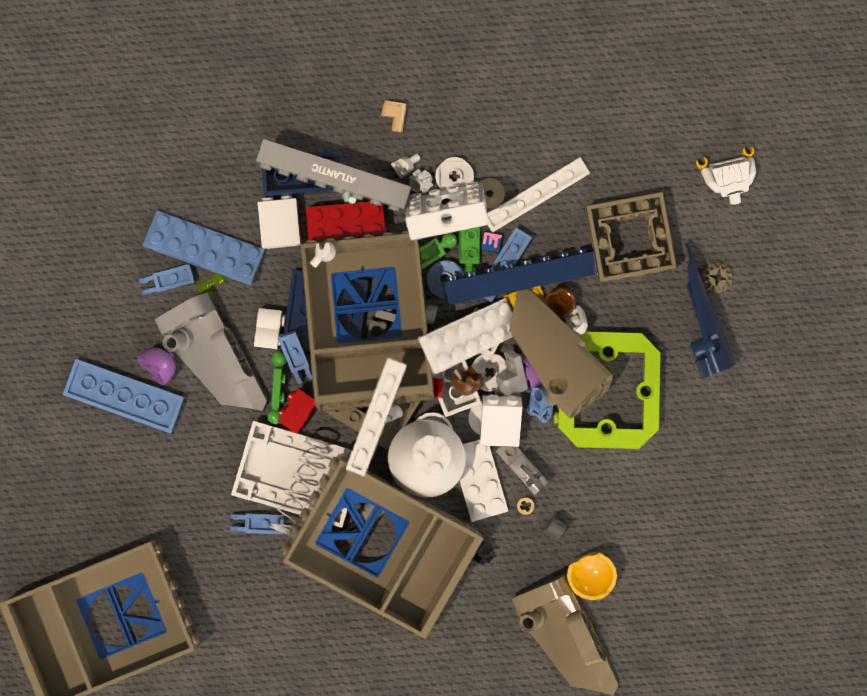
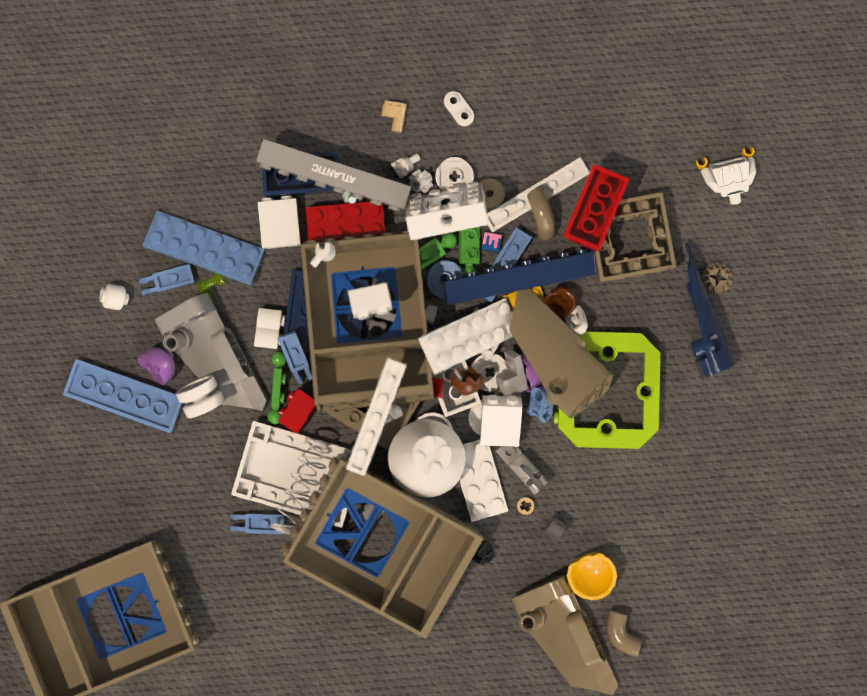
none -> white head [99,284,129,310]
none -> white wheel [175,375,225,418]
none -> white brick [348,283,392,319]
none -> white plate [444,91,474,127]
none -> dark tan cylinder [527,188,556,240]
none -> red brick [562,164,629,252]
none -> dark tan cylinder [606,610,642,657]

